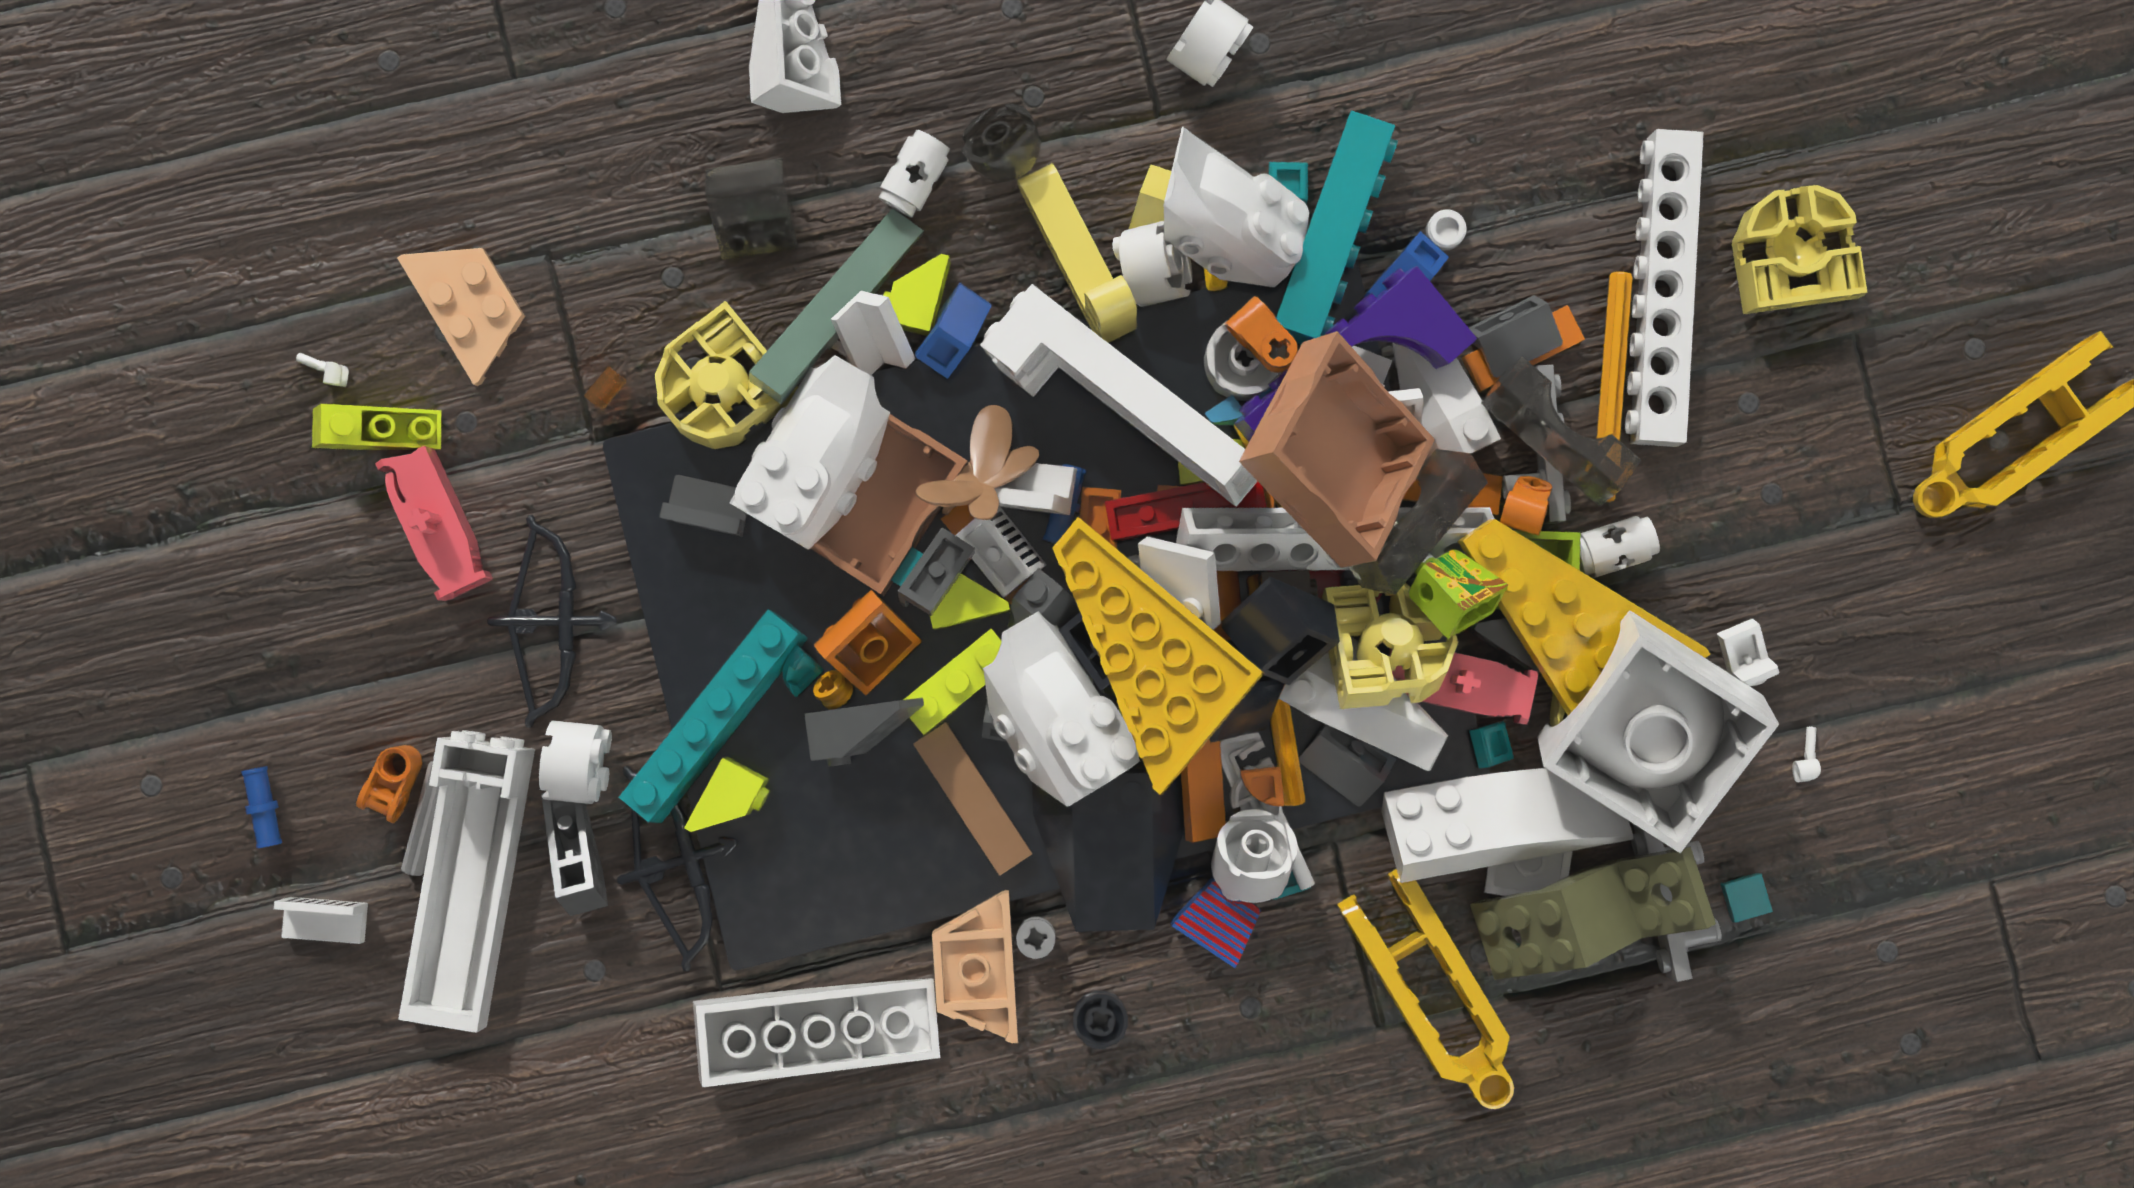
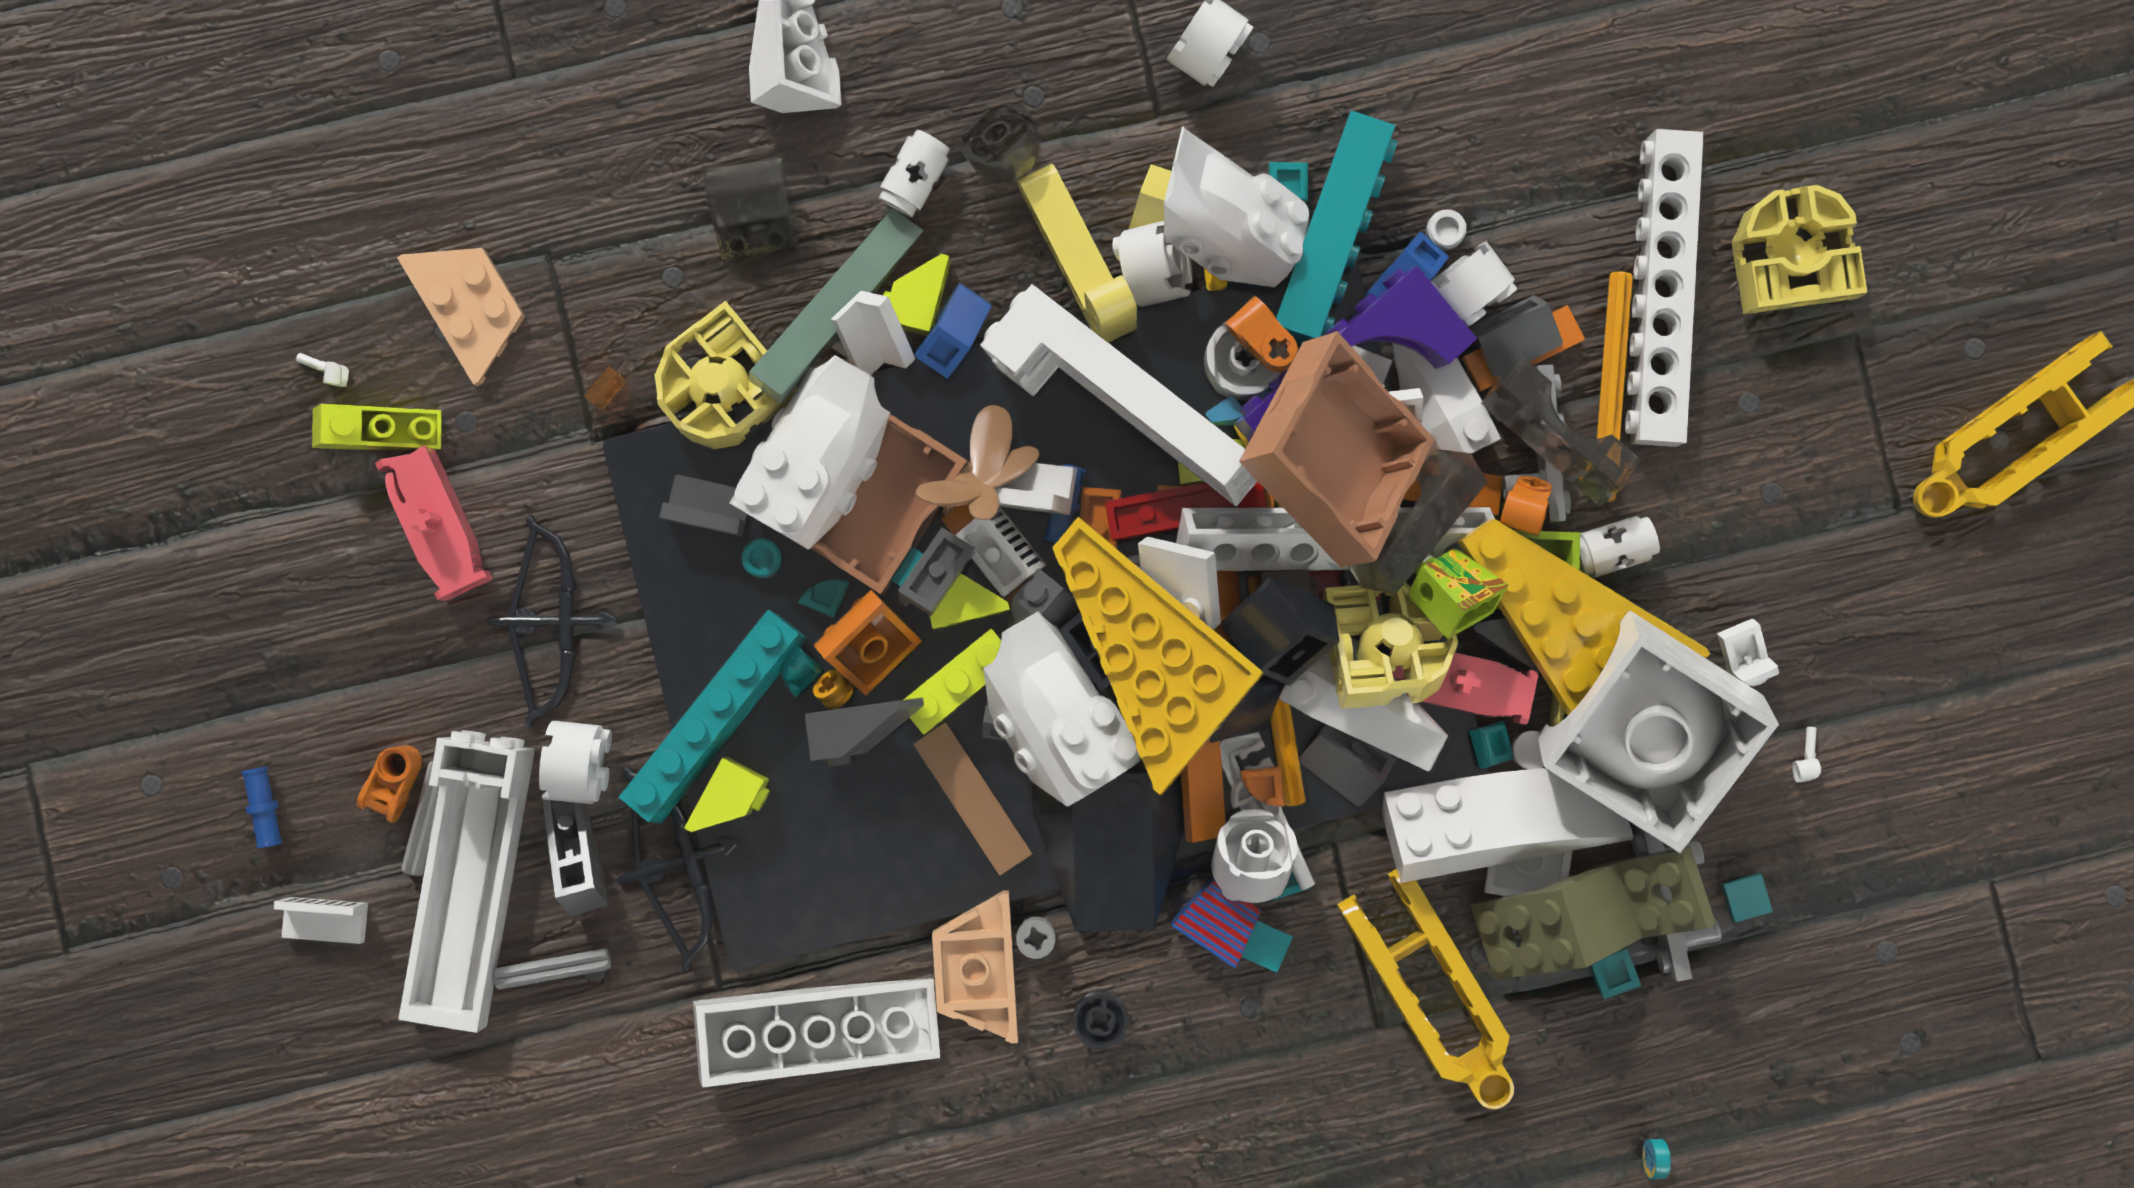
none -> light grey axle [493,948,611,990]
none -> teal tile [742,538,783,578]
none -> teal tile [798,579,851,619]
none -> teal tile [1241,920,1293,973]
none -> white brick [1430,241,1517,327]
none -> white tile [1511,731,1543,769]
none -> teal tile [1589,947,1641,999]
none -> teal tile [1642,1139,1671,1180]

